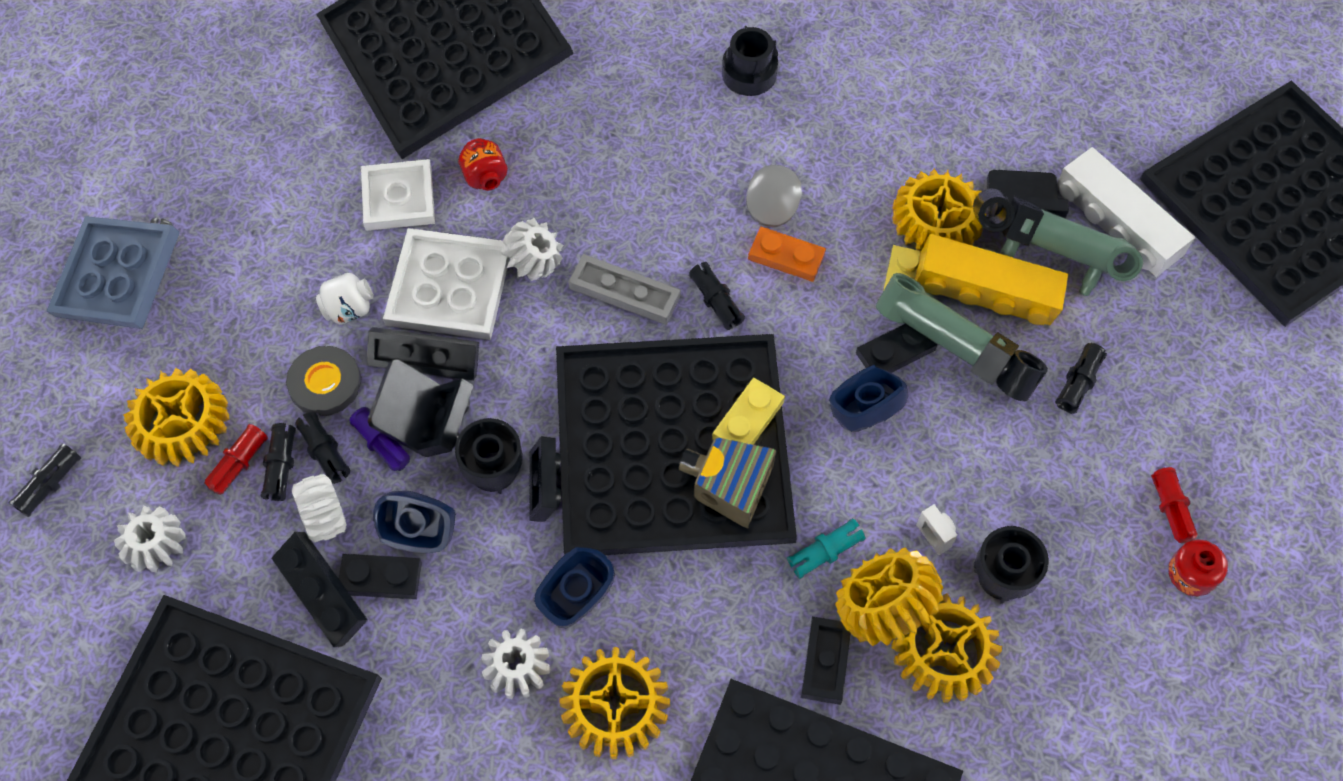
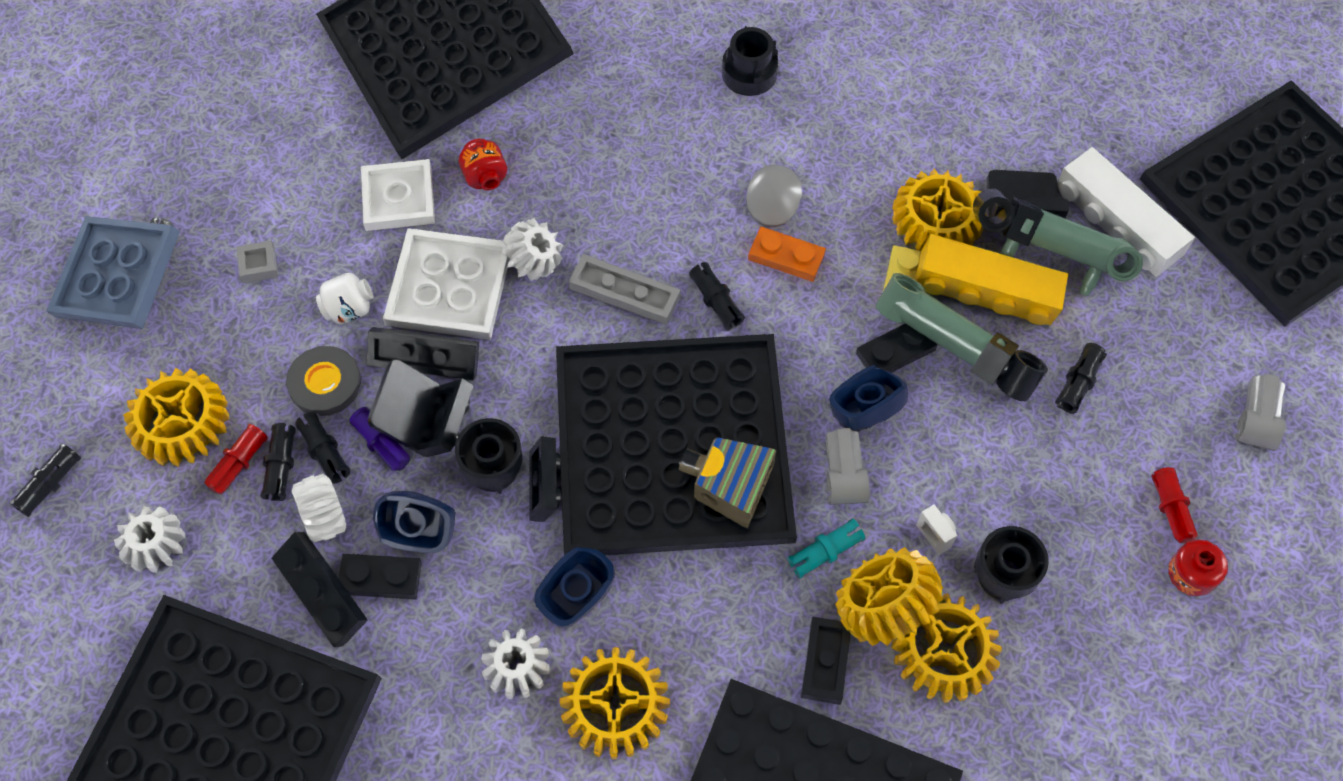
light yellow plate [712,377,785,445] -> none
none -> light grey plate [236,240,278,283]
none -> light grey piece [825,428,870,505]
none -> light grey piece [1235,374,1285,451]

